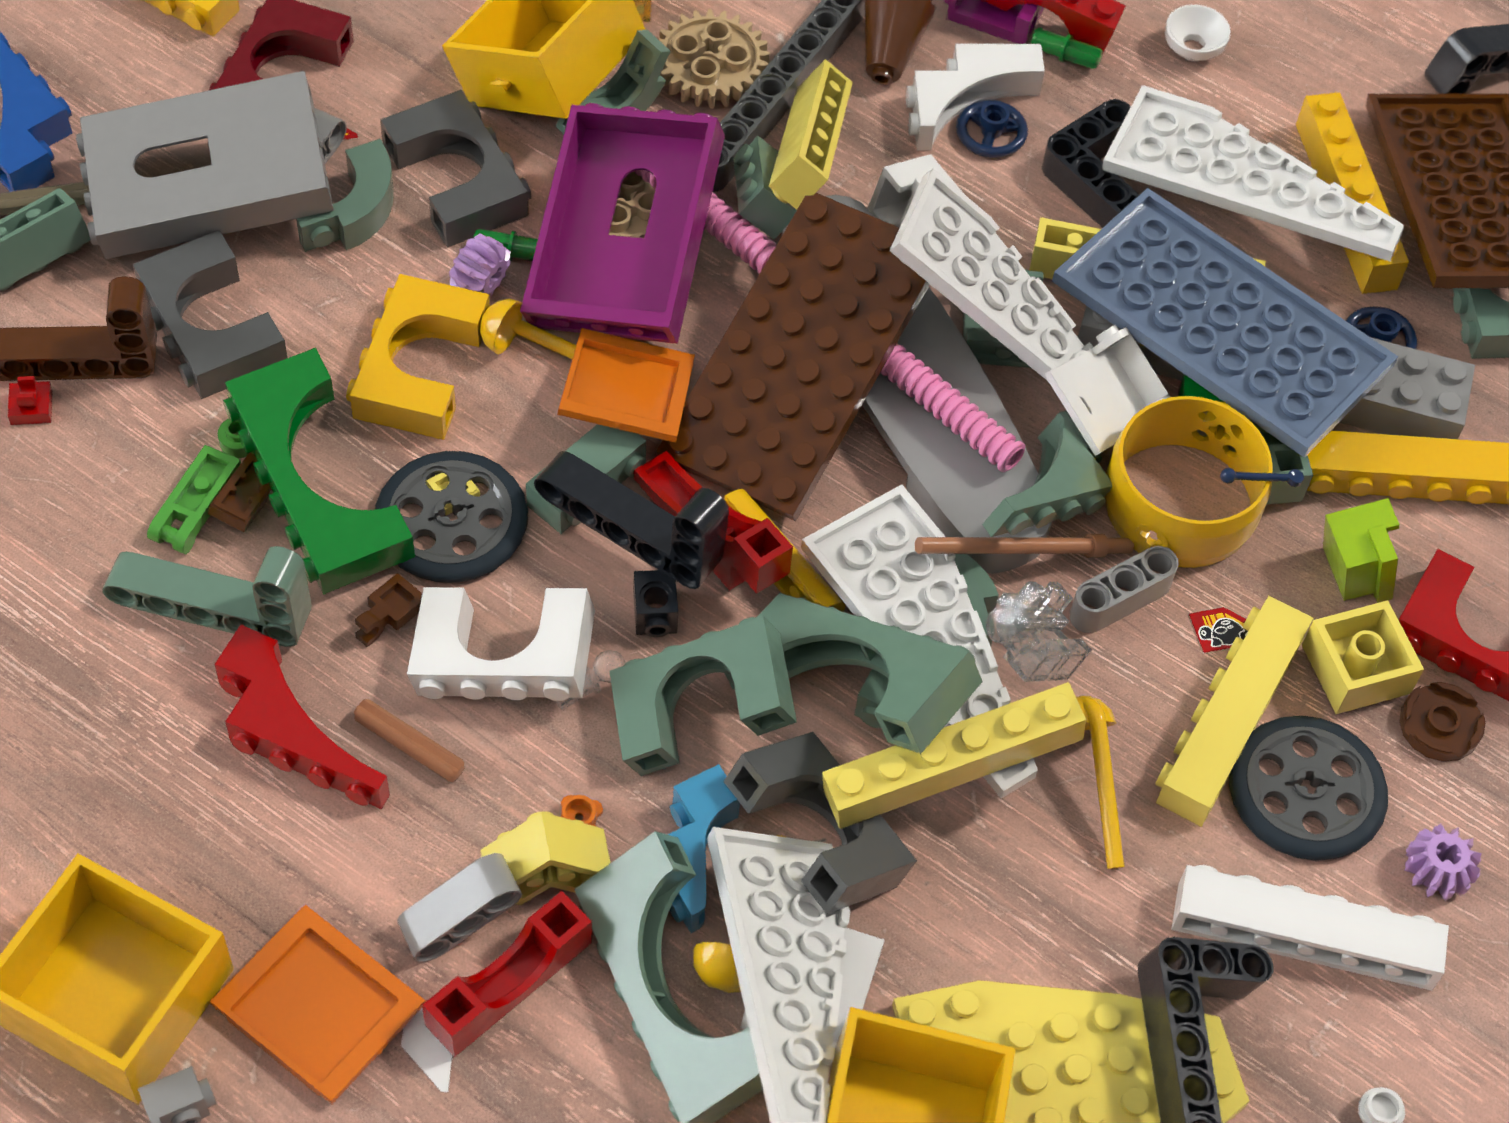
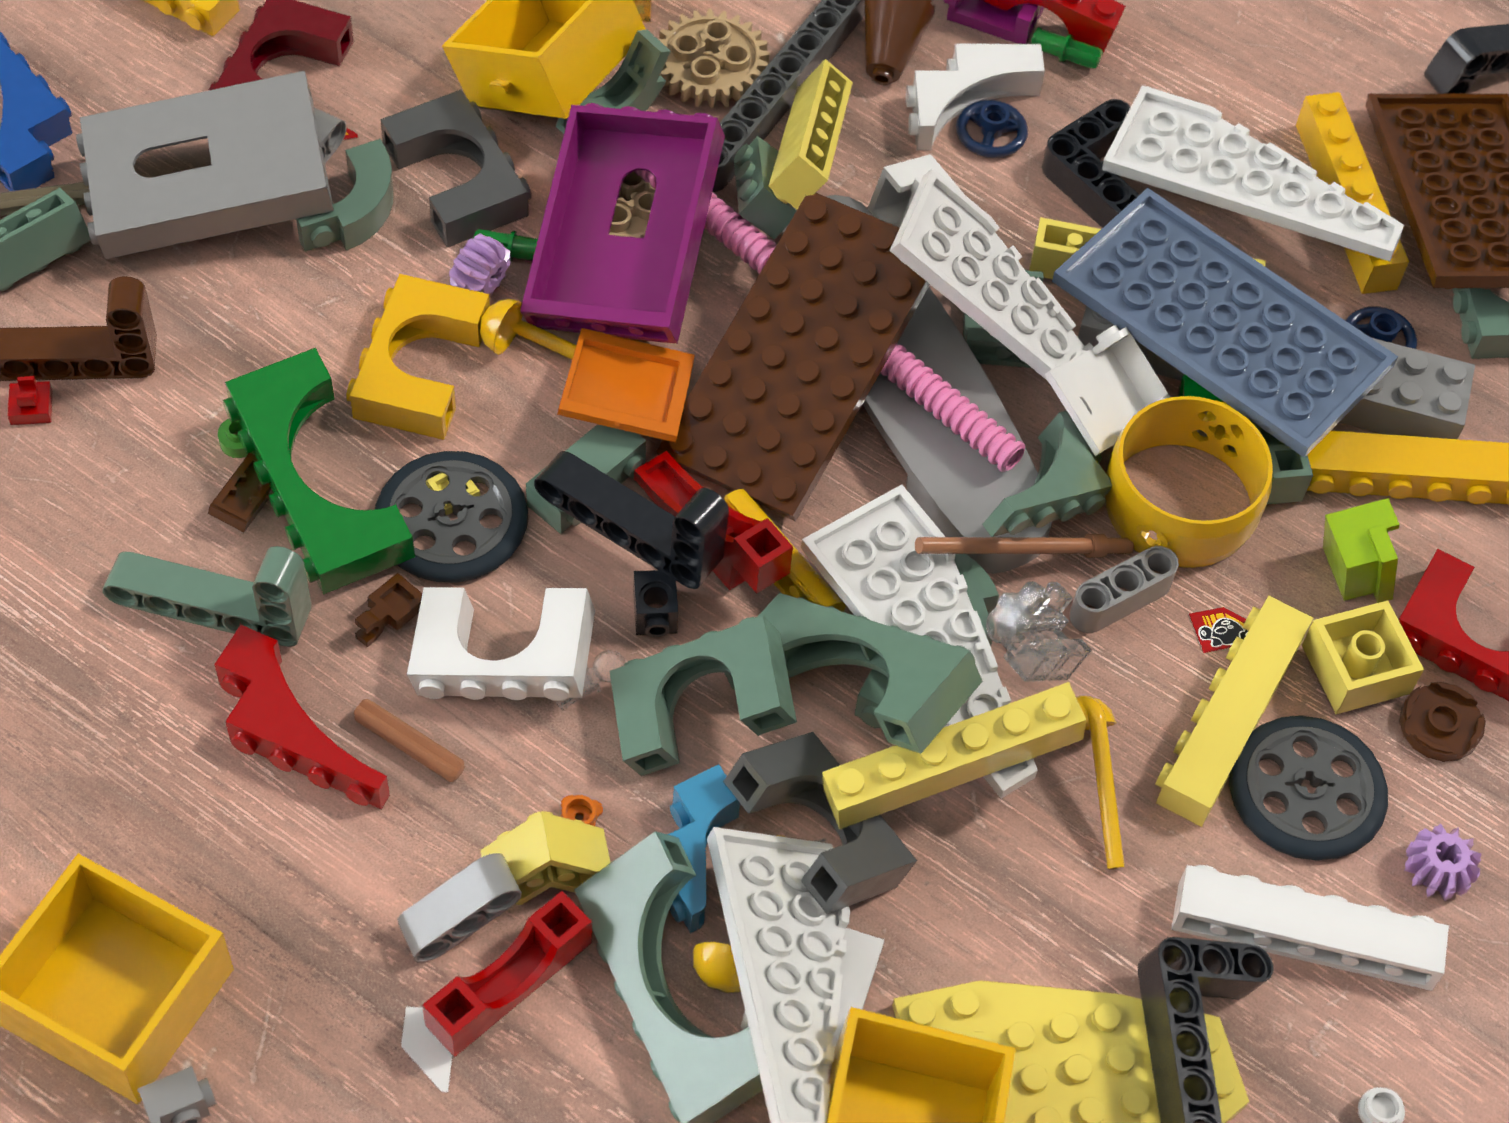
dark grey arch [133,230,288,399] -> none
bright green plate [147,445,241,554] -> none
orange piece [210,904,426,1104] -> none
white piece [1165,5,1231,61] -> none
dark blue hinge [1220,468,1304,487] -> none

